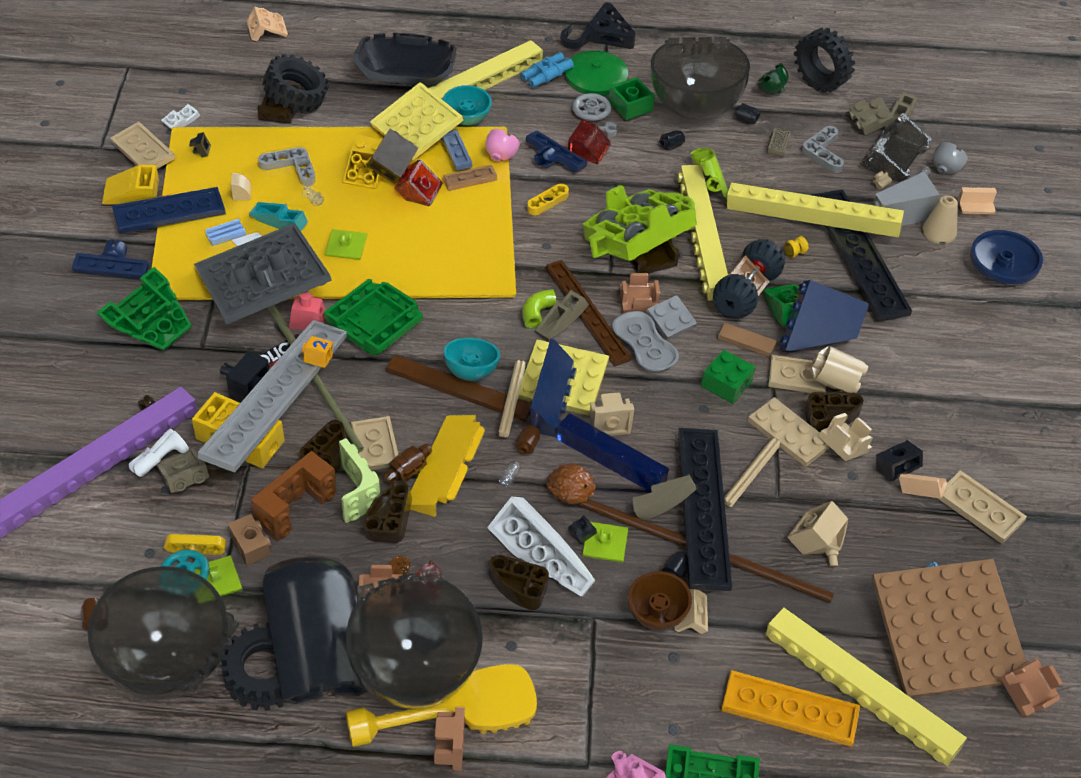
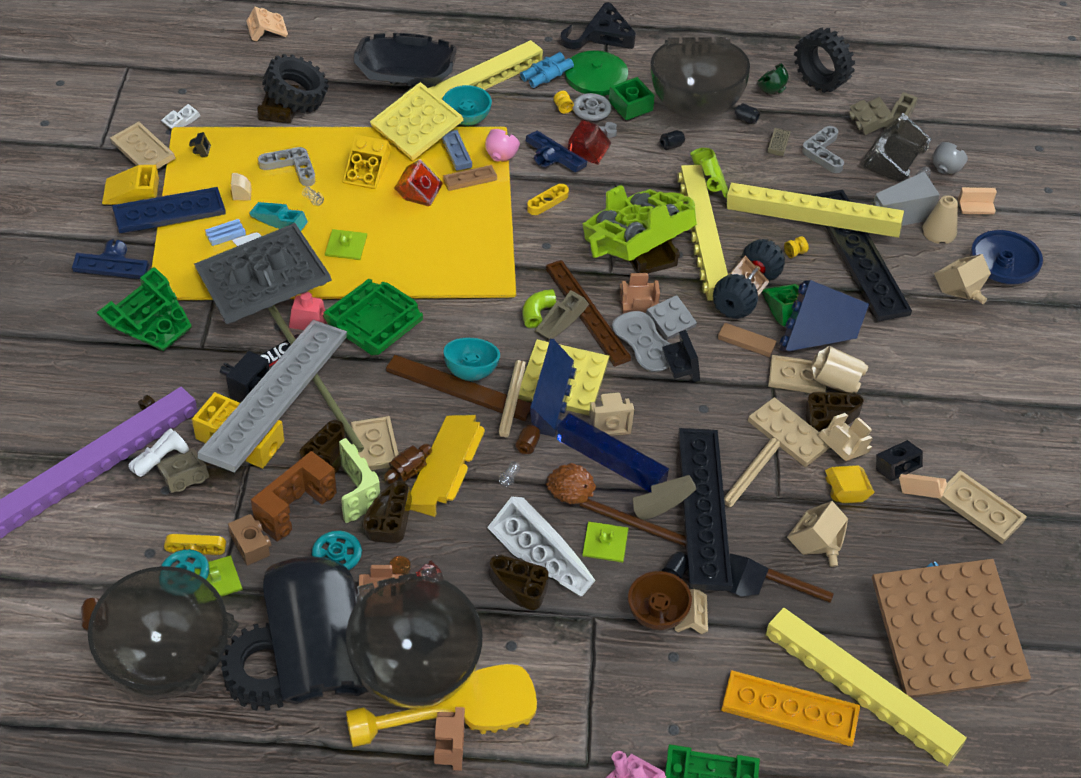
light orange brick [302,336,333,368] -> none
panel [366,128,418,185] -> none
black tile [568,516,597,544] -> none
green brick [701,349,756,404] -> none
tan plate [873,171,892,190] -> none
nougat panel [1000,658,1063,717] -> none
none -> teal plate [312,531,362,570]
none -> yellow wheel [553,91,574,114]
none -> black bracket [662,330,700,383]
none -> black slope [729,553,769,597]
none -> yellow slope [825,465,875,503]
none -> tan piece [934,254,991,304]

